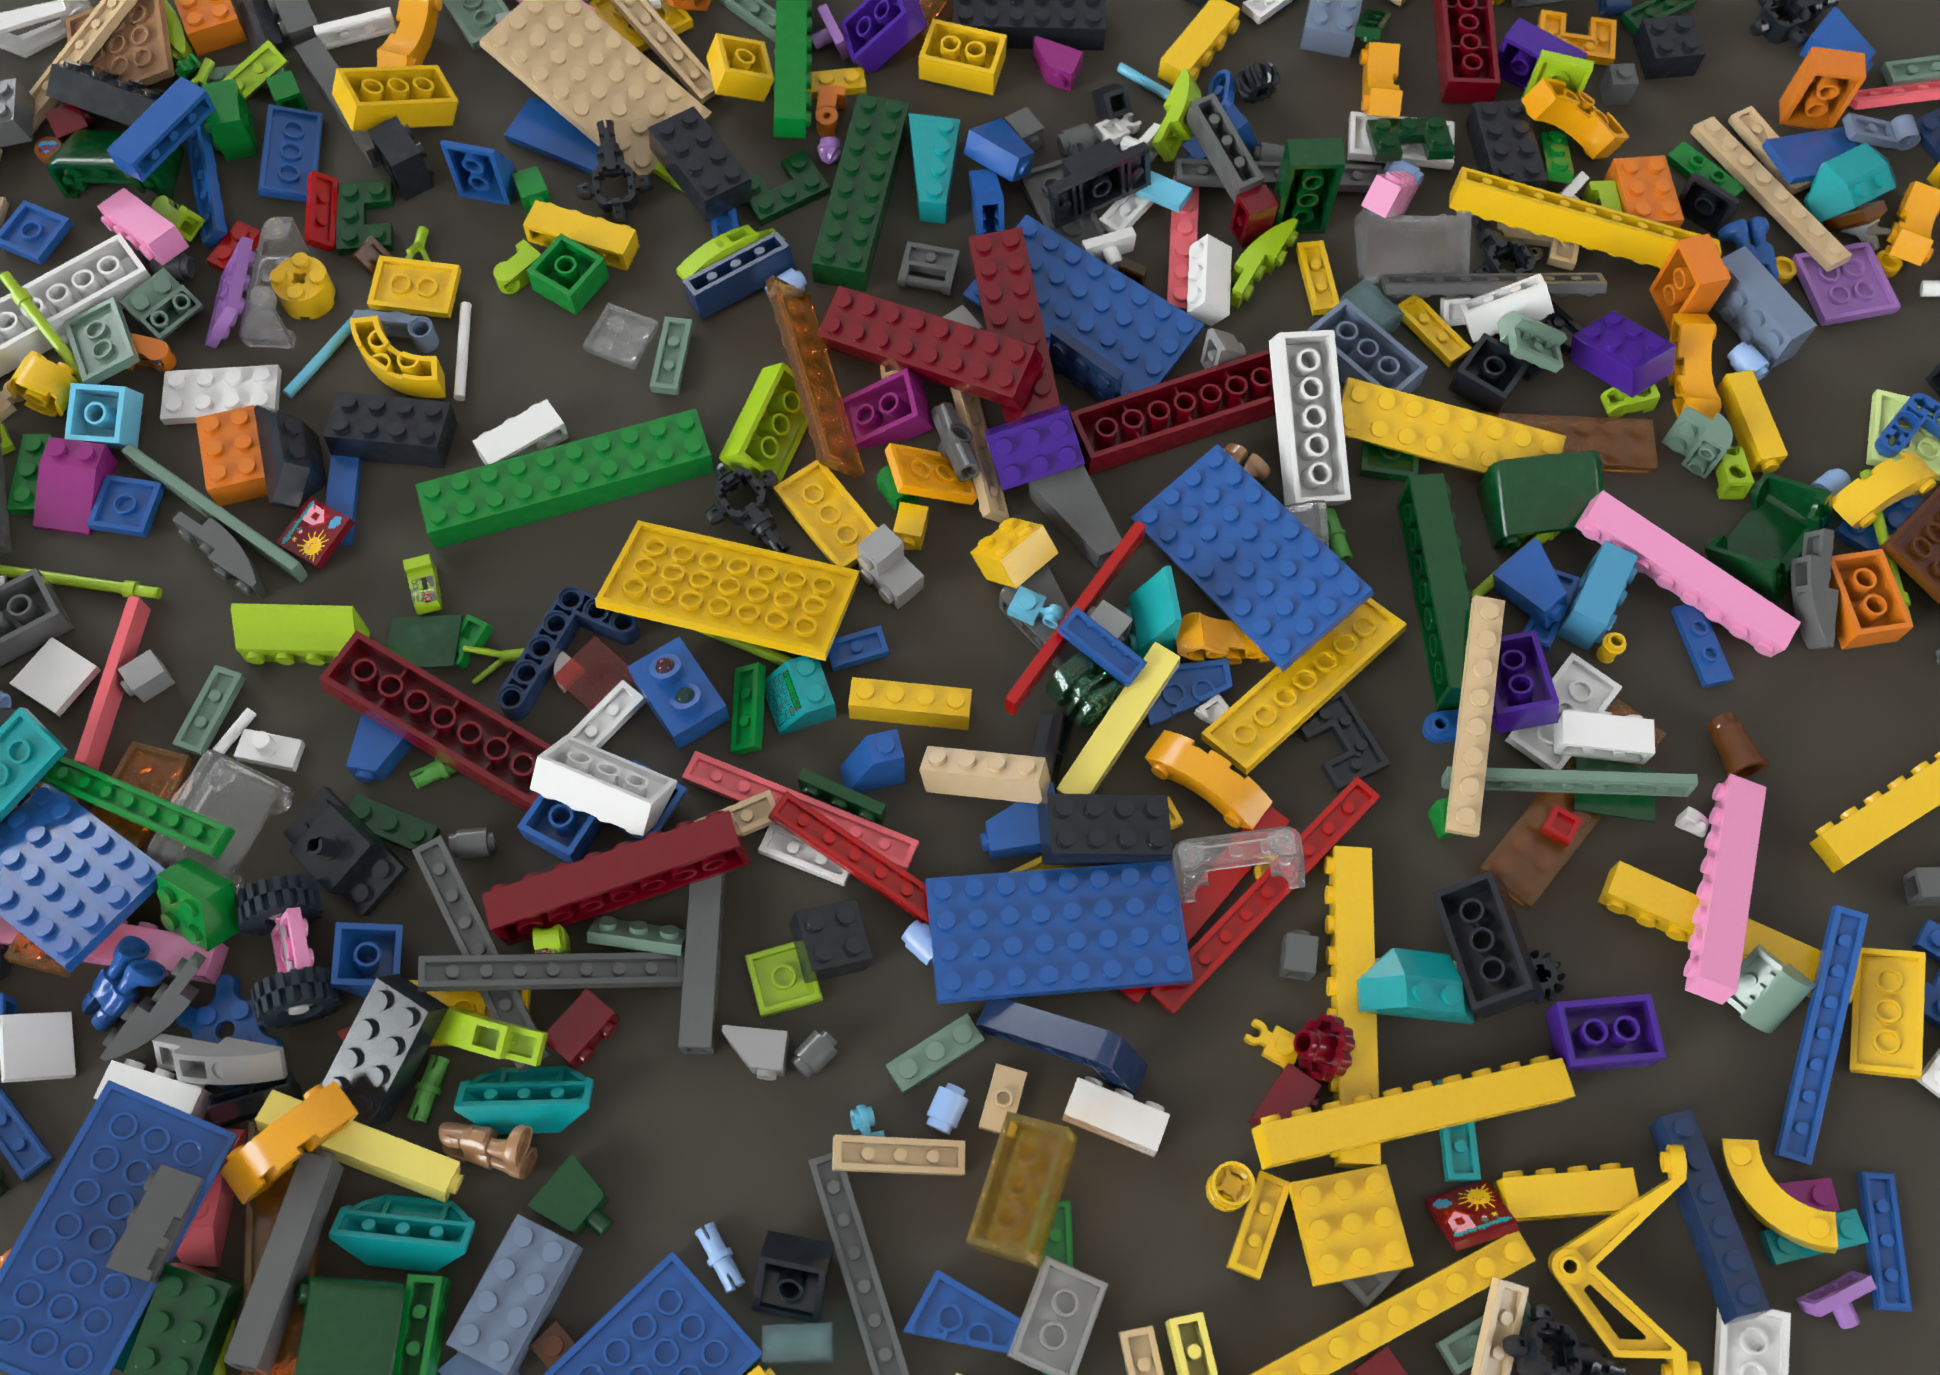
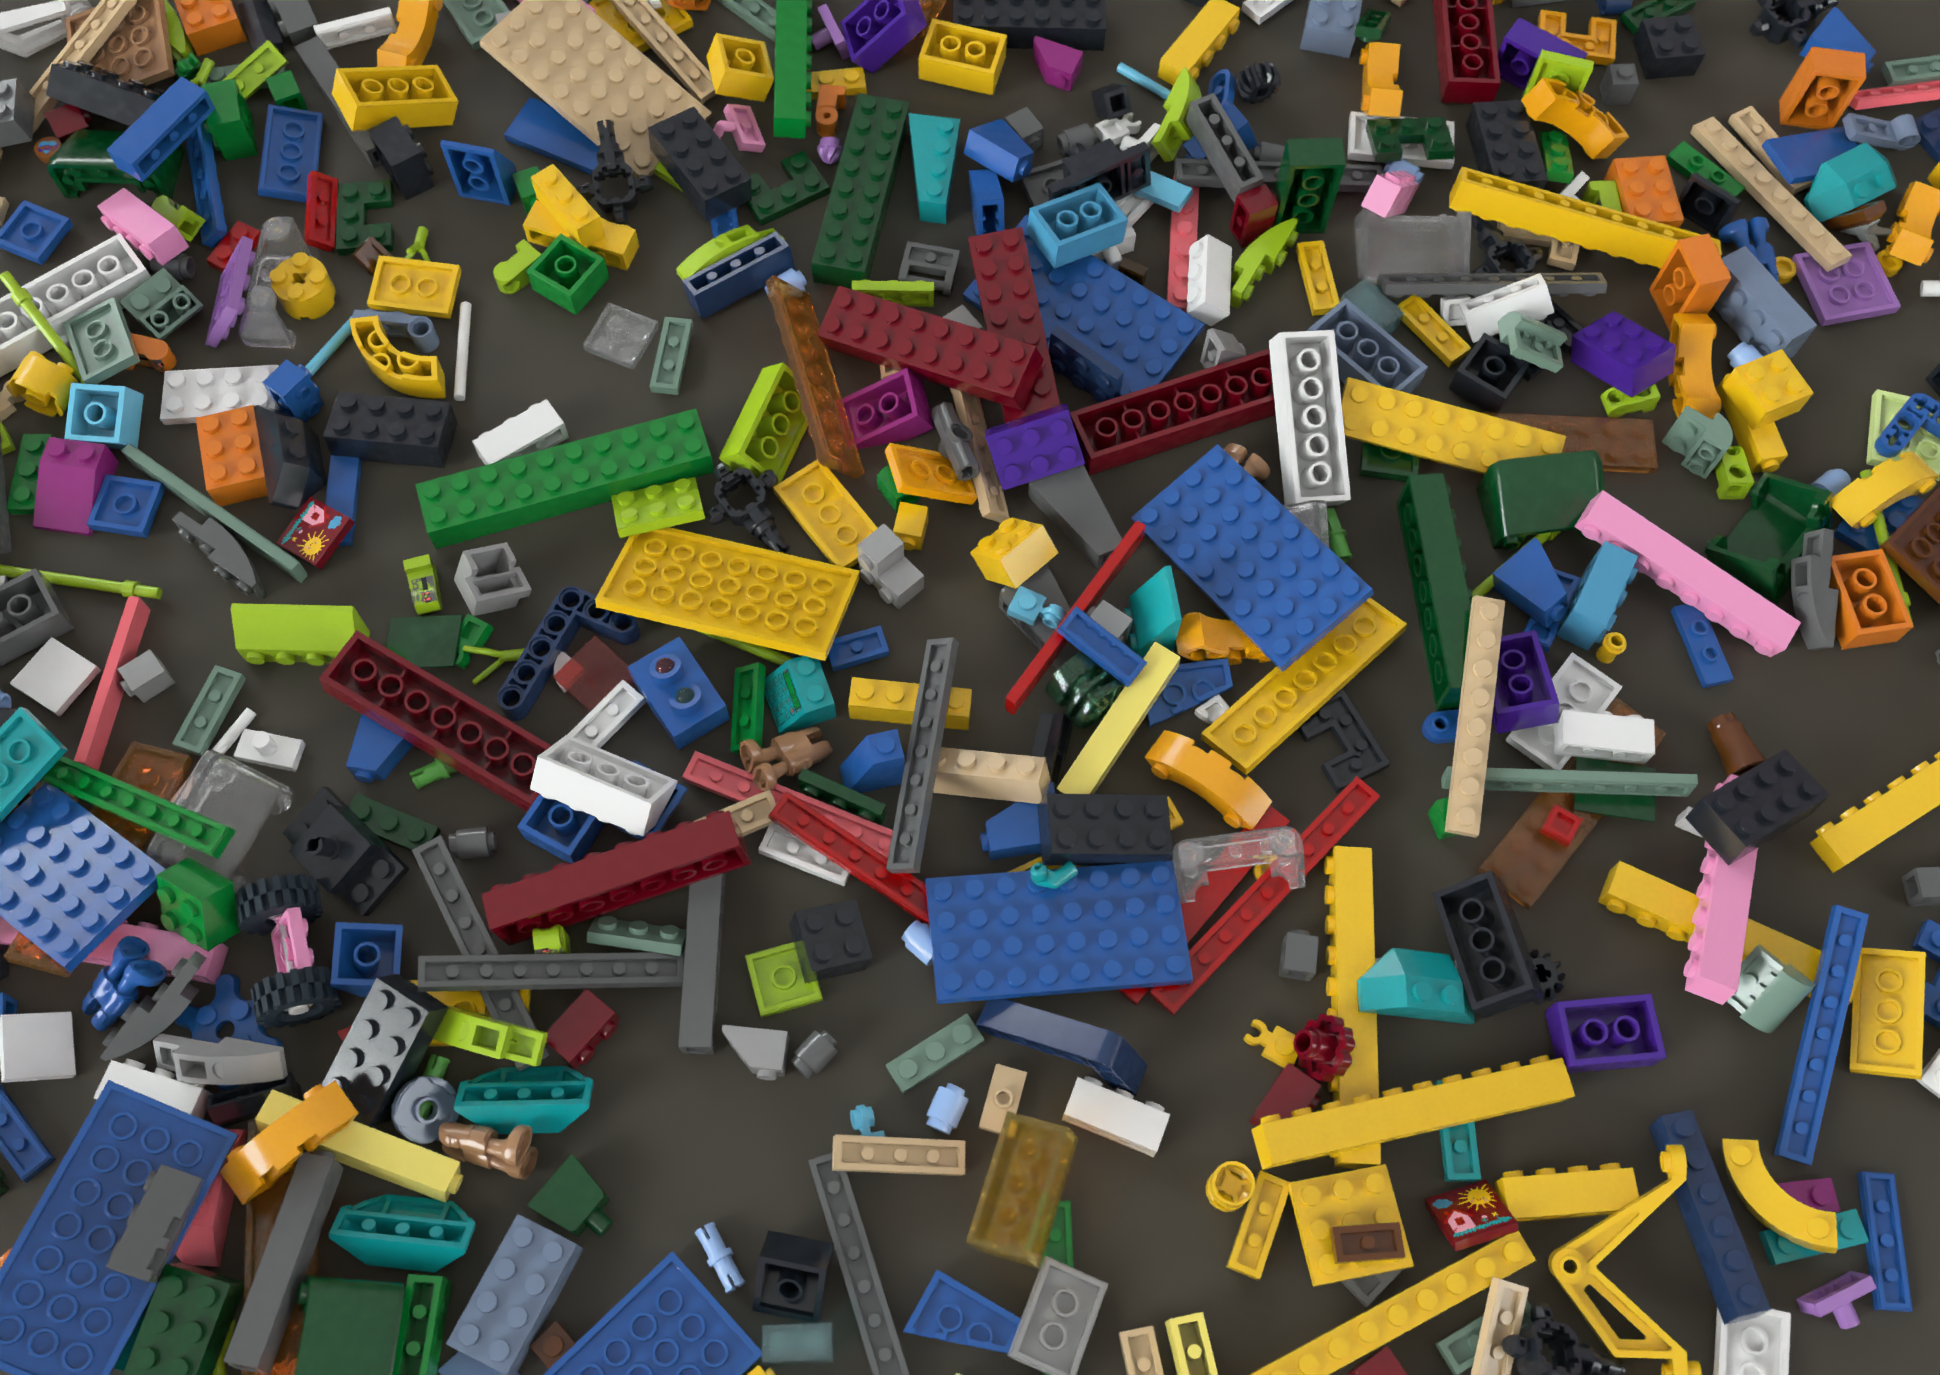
none -> blue brick [262,359,324,423]
none -> sand blue tile [391,1076,459,1144]
none -> light grey plate [454,542,532,616]
none -> yellow brick [530,164,605,248]
none -> lime plate [611,477,705,538]
none -> bright pink plate [713,104,766,153]
none -> medium nougat piece [739,726,833,791]
none -> lime plate [852,279,934,307]
none -> dark grey plate [886,637,959,873]
none -> dark azure brick [1026,182,1128,269]
none -> teal arm [1030,861,1078,889]
none -> reddish brown plate [1330,1222,1405,1264]
none -> black brick [1685,749,1830,866]
none -> yellow brick [1722,349,1814,430]

